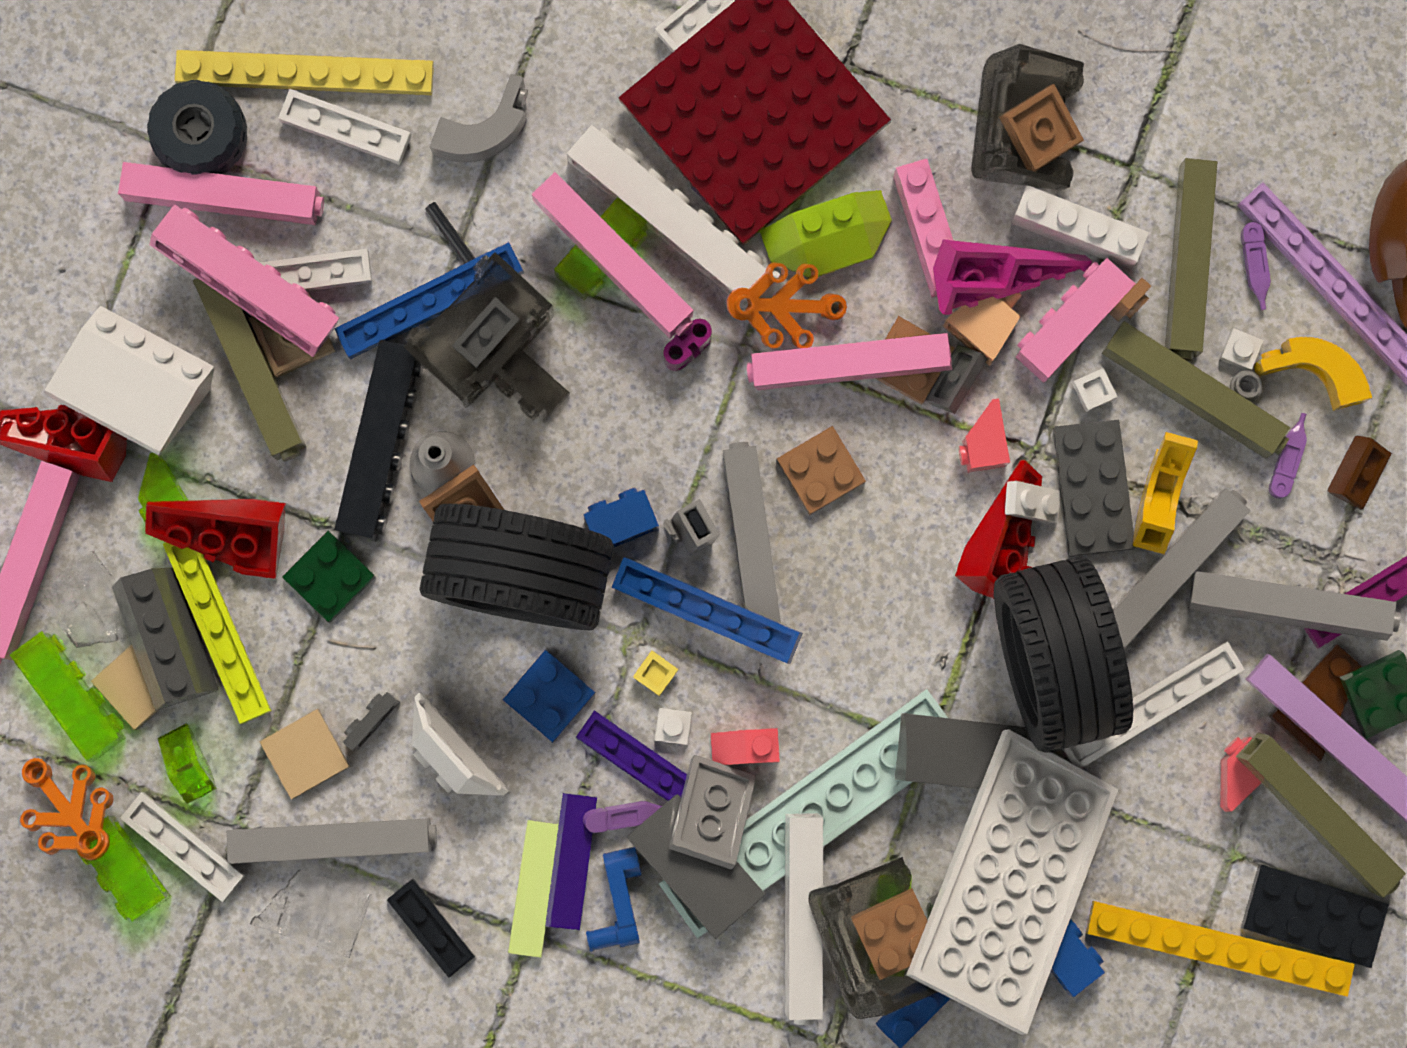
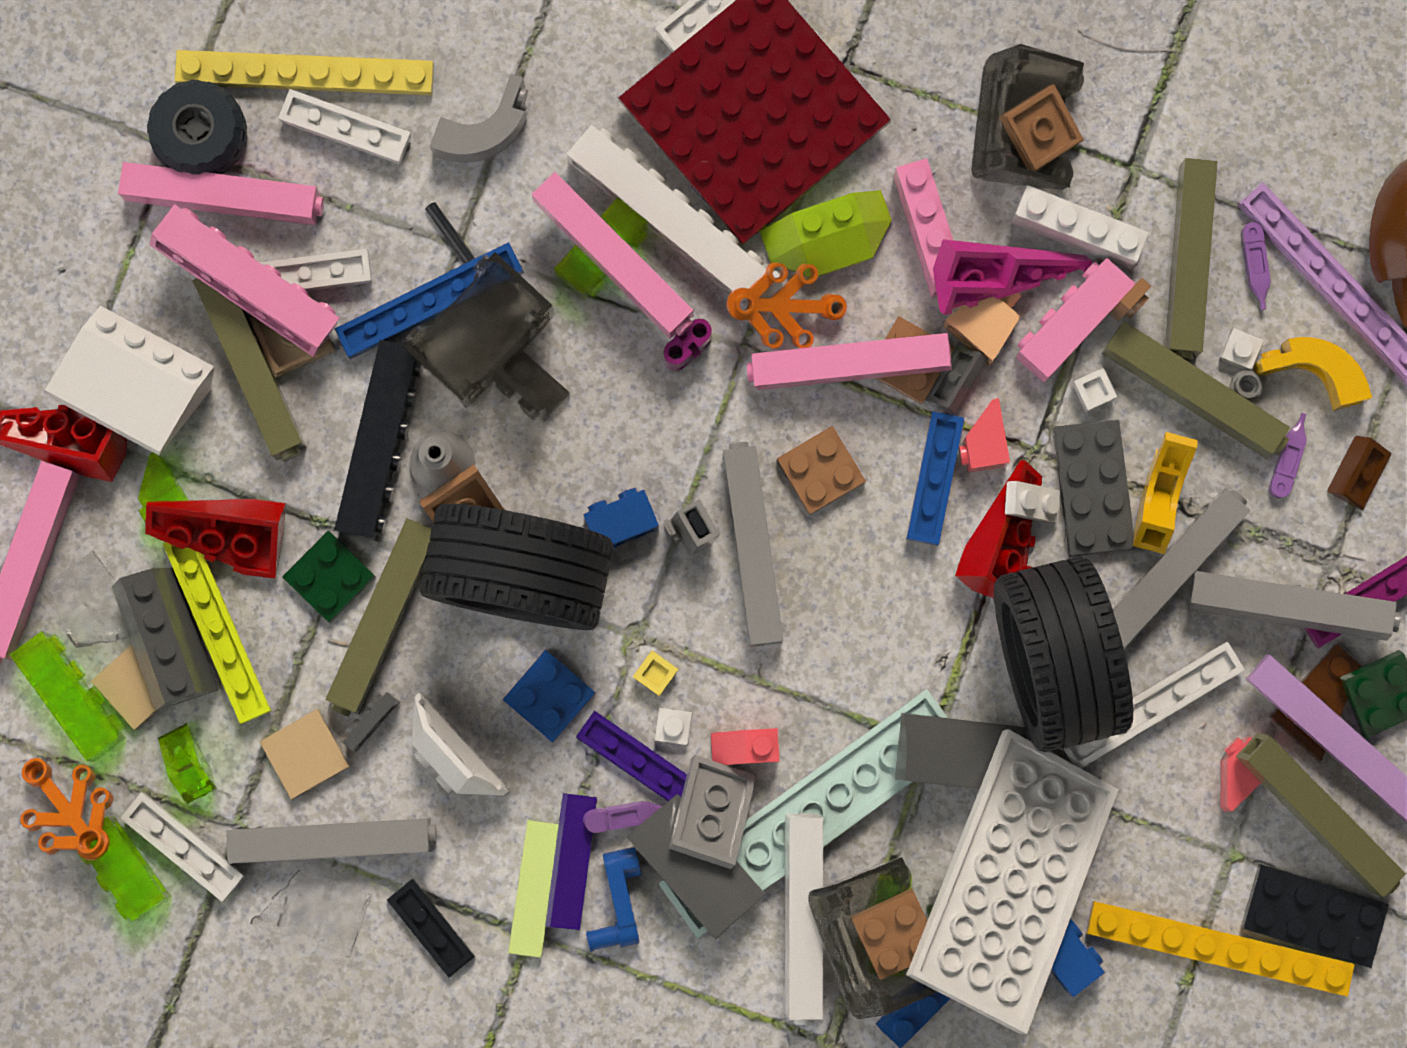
dark grey plate [451,297,520,368] -> none
blue plate [611,557,803,664] -> none
none -> olive brick [325,518,431,717]
none -> blue plate [906,411,964,546]

